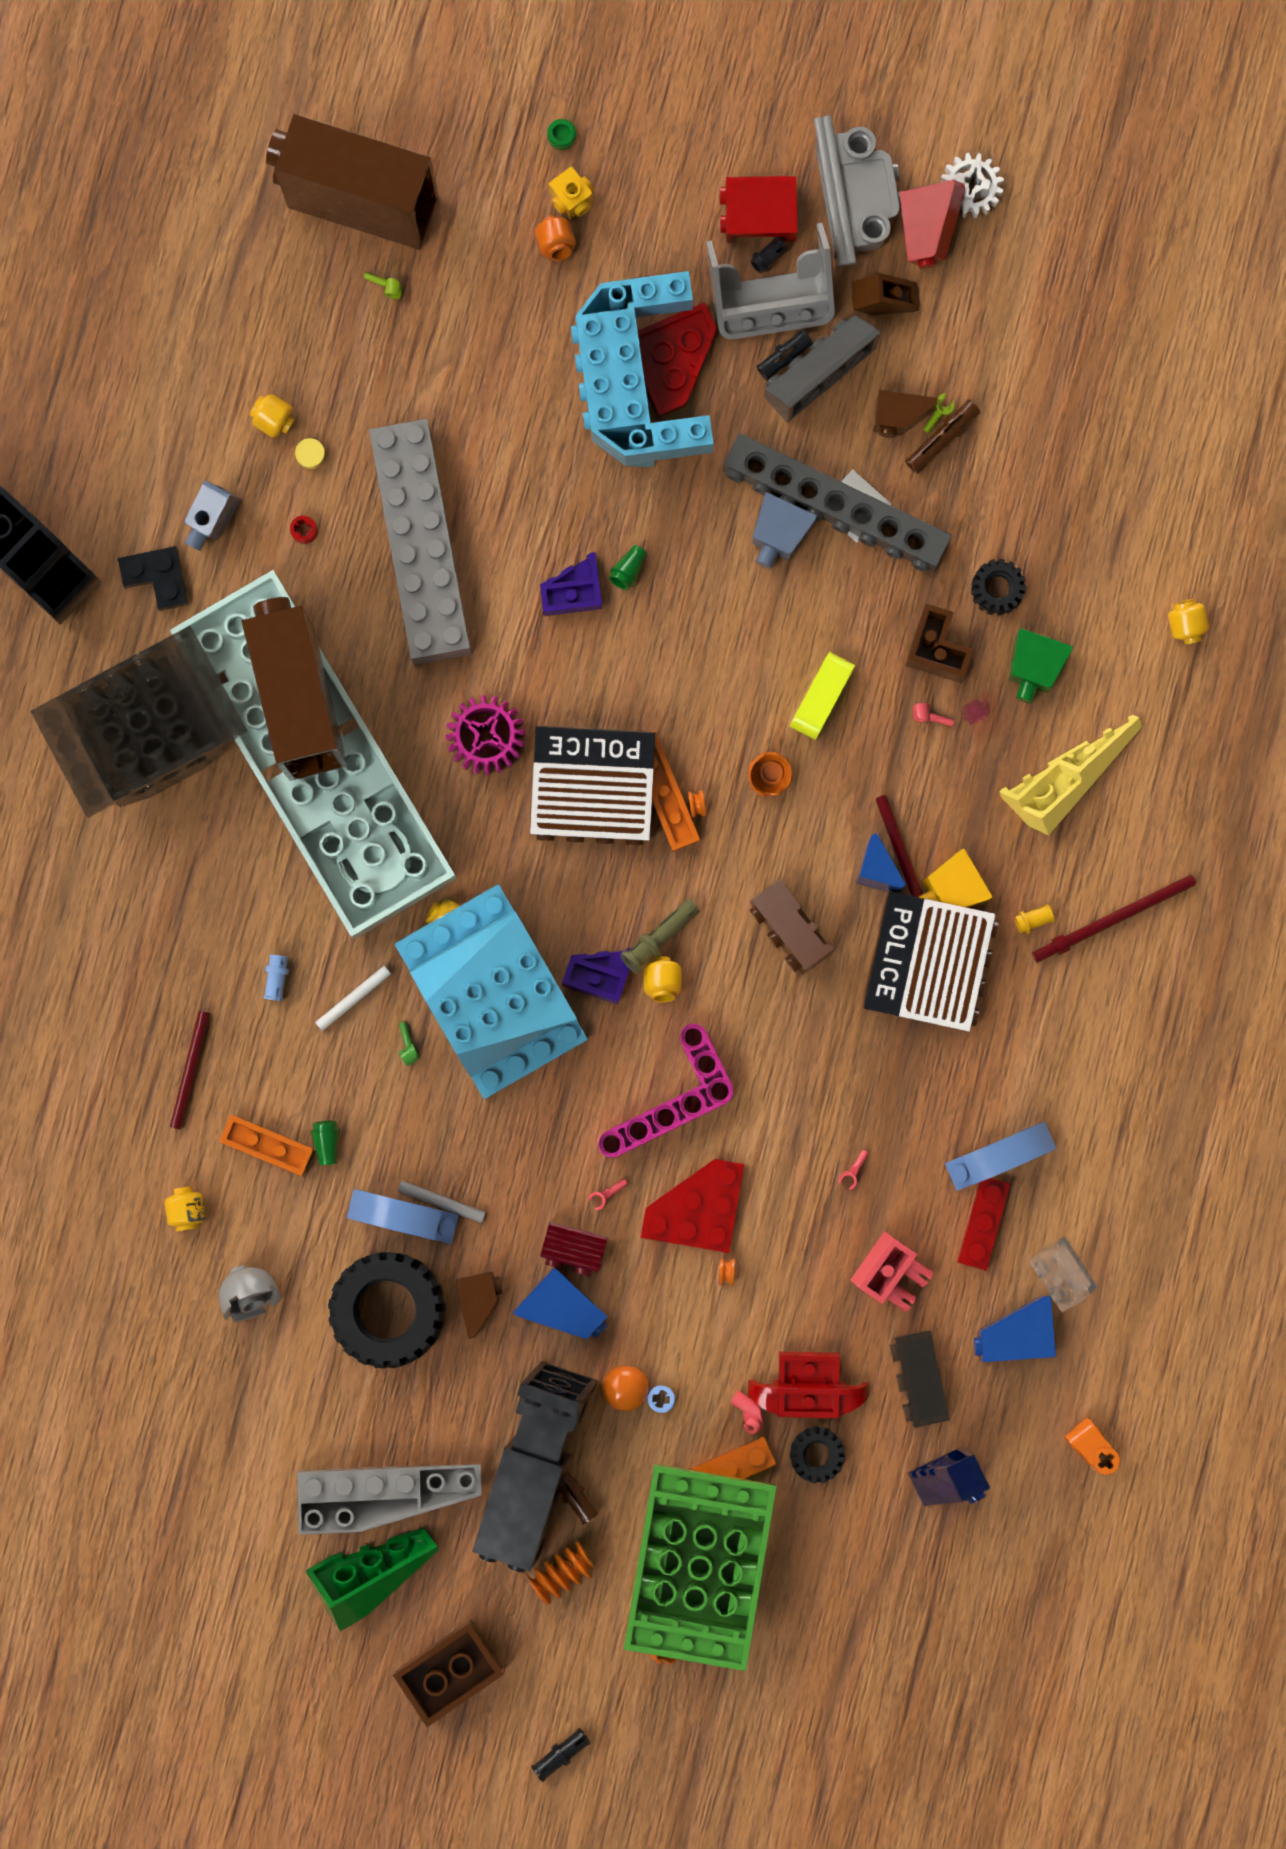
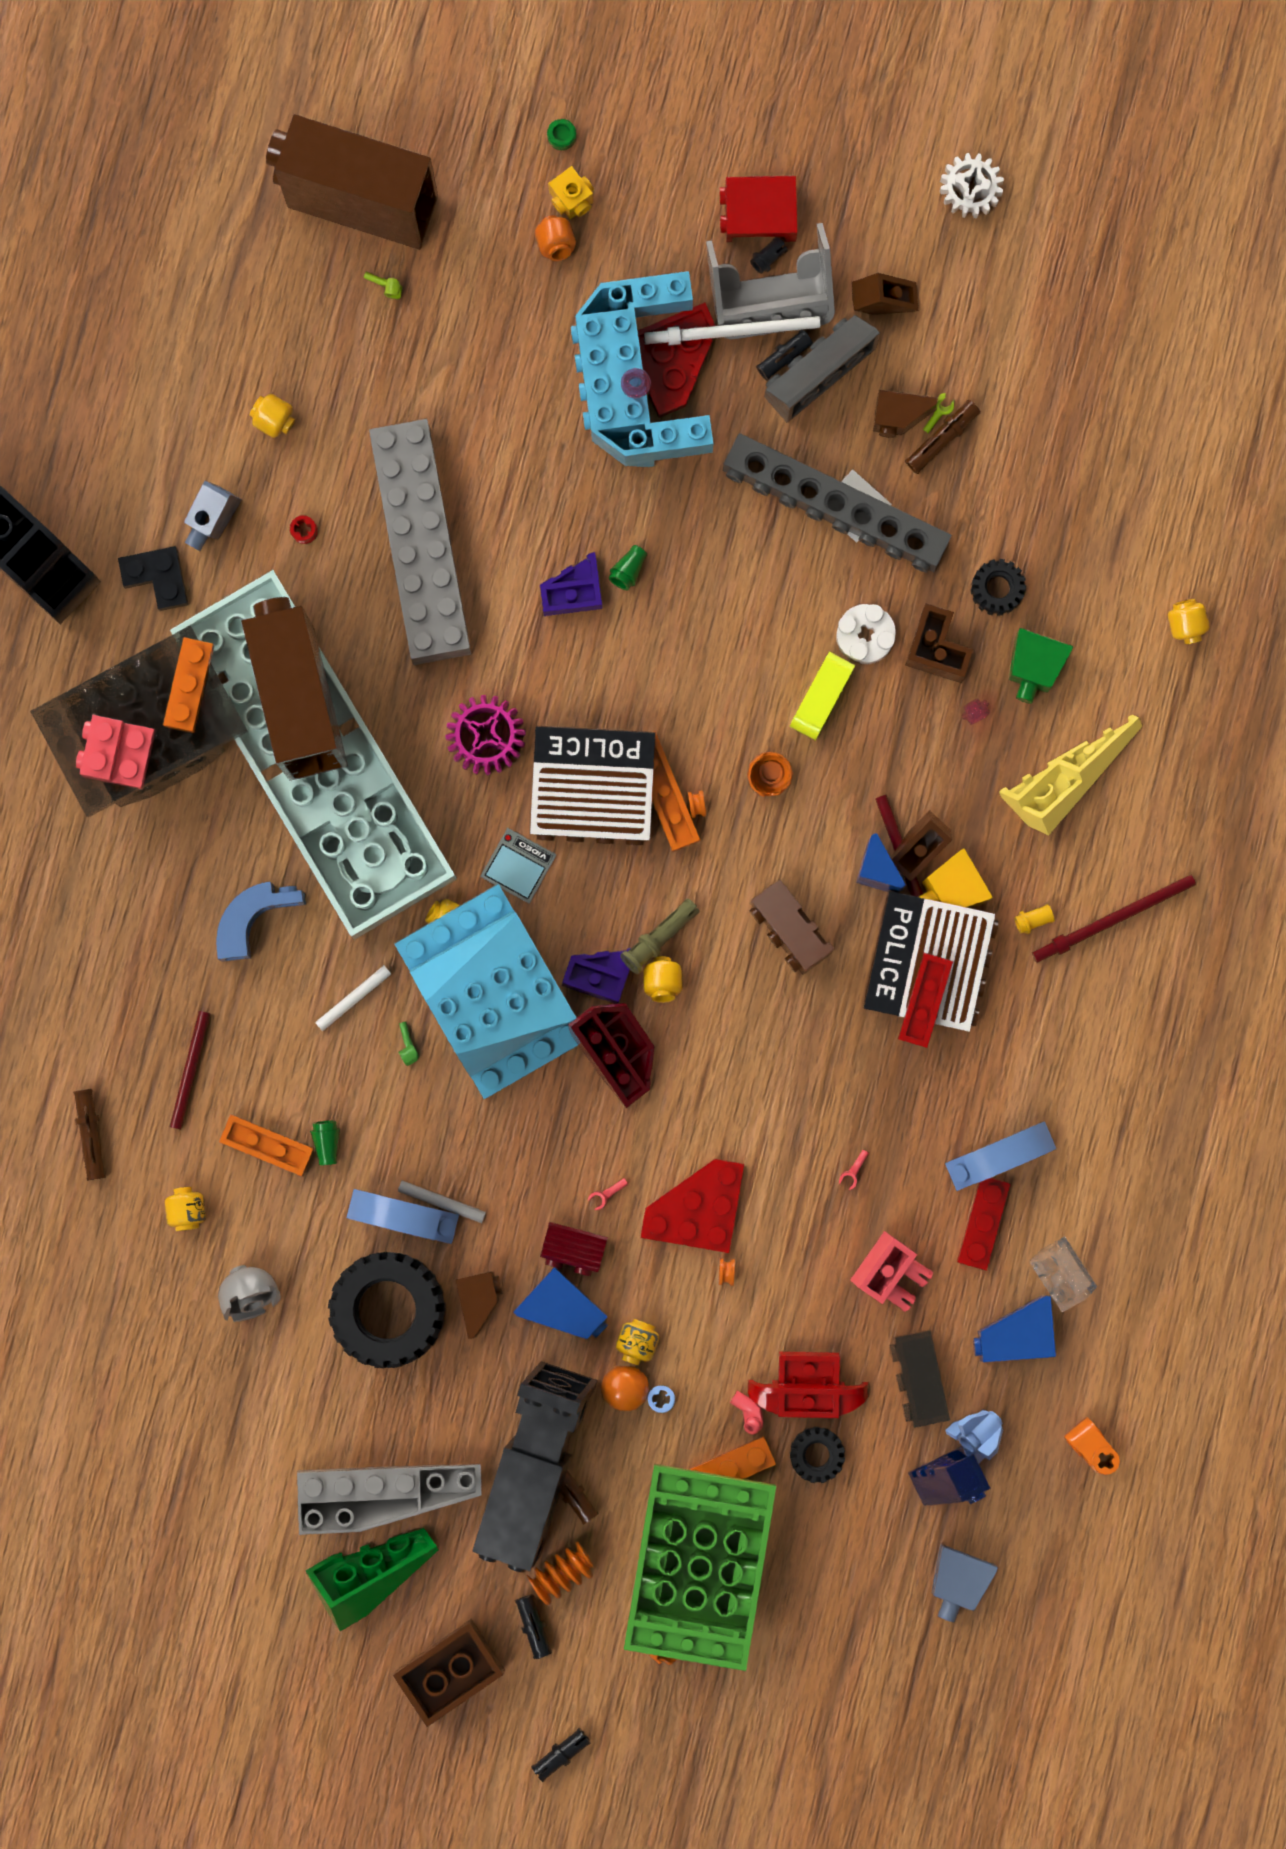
light blue pin [263,954,289,1001] -> none
light yellow tile [295,438,325,469] -> none
dark pink beam [598,1024,733,1158] -> none
sand blue torso [752,492,817,569] -> none
light grey brick [814,116,902,267] -> none
slope [899,179,965,269] -> none
coral hand [913,703,954,727] -> none
none -> reddish brown pin [73,1089,106,1181]
none -> coral plate [76,715,156,789]
none -> orange plate [163,637,215,733]
none -> medium blue arch [216,882,306,962]
none -> sticker [480,828,556,903]
none -> black pin [515,1594,552,1659]
none -> dark red wedge [568,1003,655,1108]
none -> yellow head [616,1318,660,1366]
none -> clear pink plate [621,368,651,399]
none -> white bar [644,316,820,345]
none -> white plate [836,604,896,664]
none -> reddish brown slope [891,810,952,881]
none -> red plate [898,953,953,1048]
none -> sand blue torso [931,1544,998,1623]
none -> light blue brick [945,1410,1003,1466]

